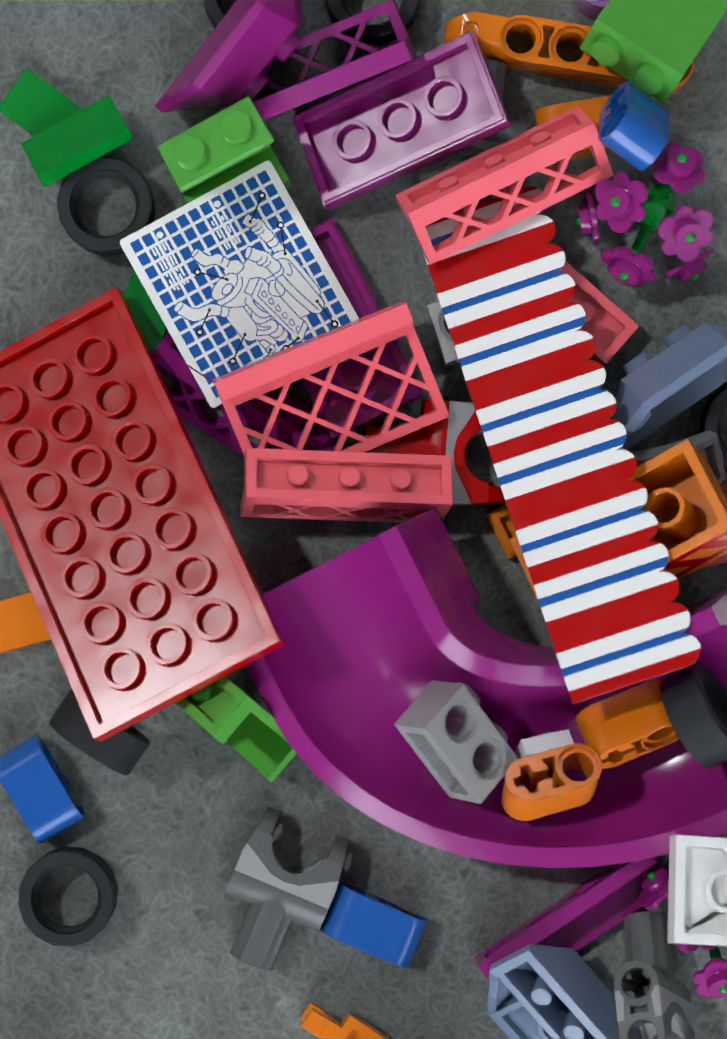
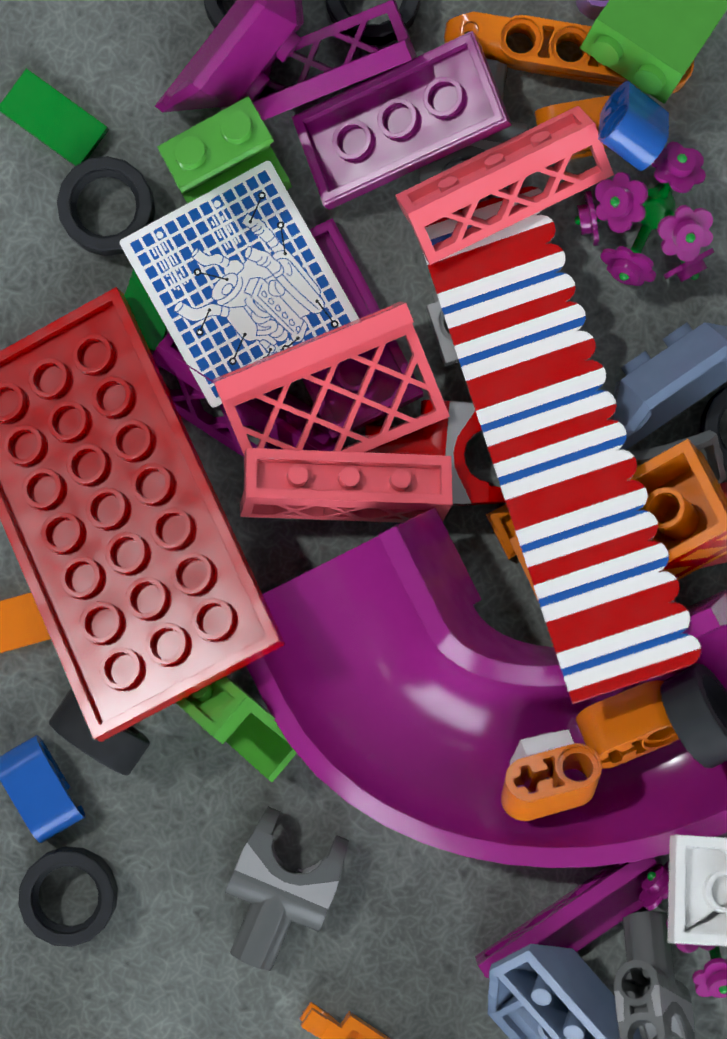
green tile [21,95,133,188] -> none
blue beam [320,882,428,968] -> none
light grey brick [394,680,518,804] -> none
coral plate [556,261,639,365] -> none

